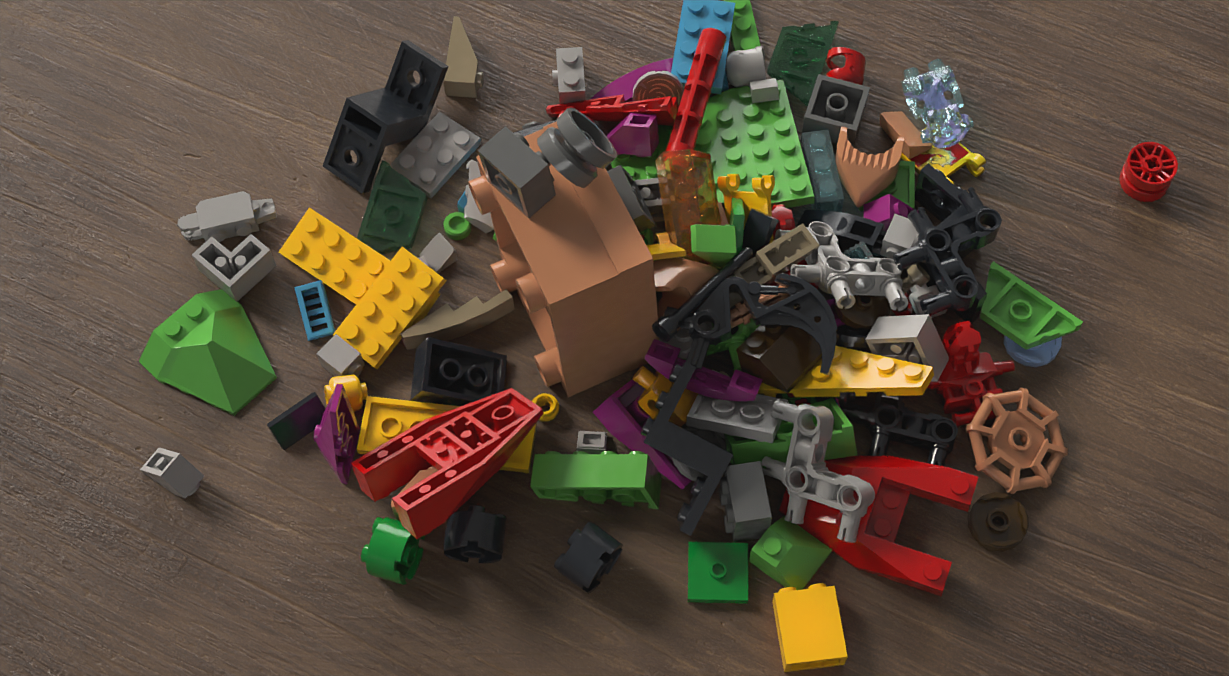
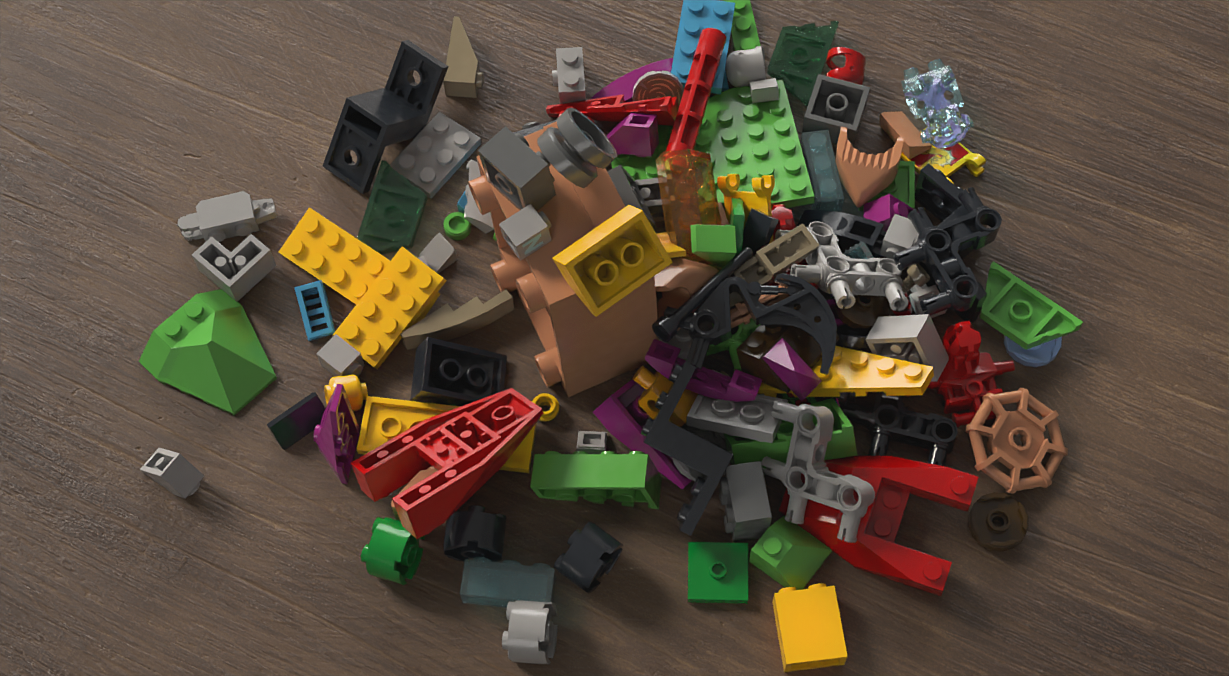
red wheel [1119,142,1178,202] -> none
none -> clear light blue brick [460,557,556,608]
none -> light grey brick [499,204,552,261]
none -> light grey brick [502,600,558,665]
none -> yellow slope [552,205,673,317]
none -> magenta slope [762,338,822,401]

